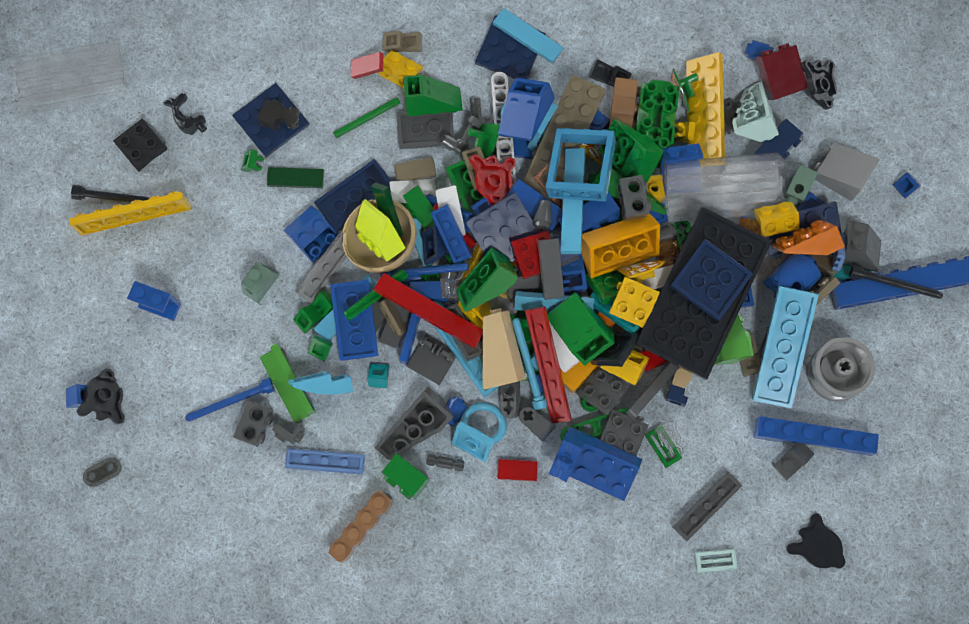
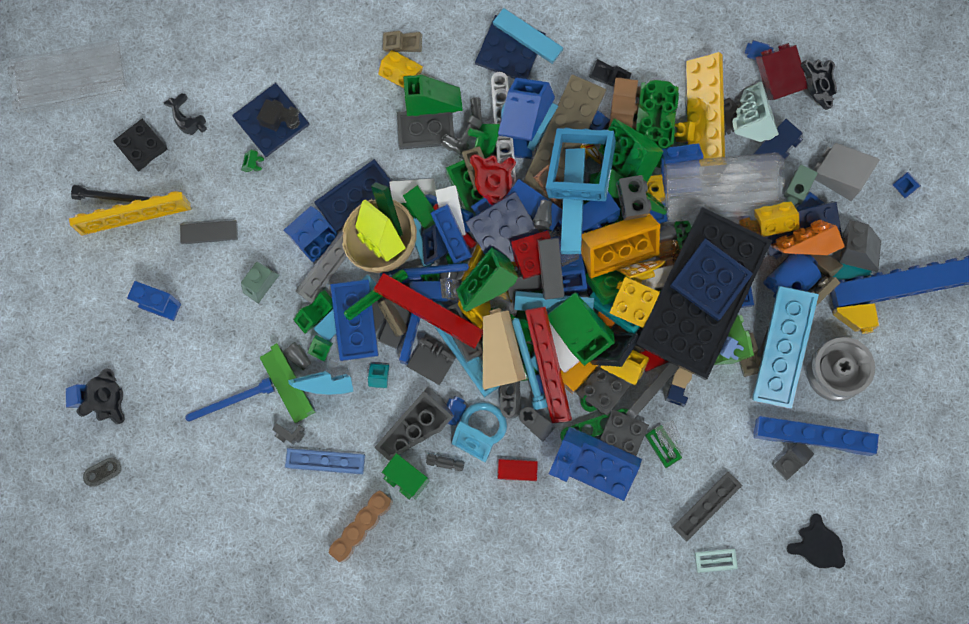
dark grey brick [233,401,274,447] -> none
dark green tile [267,167,324,189] -> none
green bar [333,97,401,139] -> none
tile [351,52,384,79] -> none
dark tan slope [394,158,437,181] -> none
green shield [671,68,699,112] -> none
medium blue tile [832,233,846,271] -> none
black piece [849,264,943,299] -> none
none -> dark grey tile [180,220,238,244]
none -> dark grey cone [284,342,311,371]
none -> medium blue tile [720,336,744,360]
none -> yellow slope [832,303,879,334]

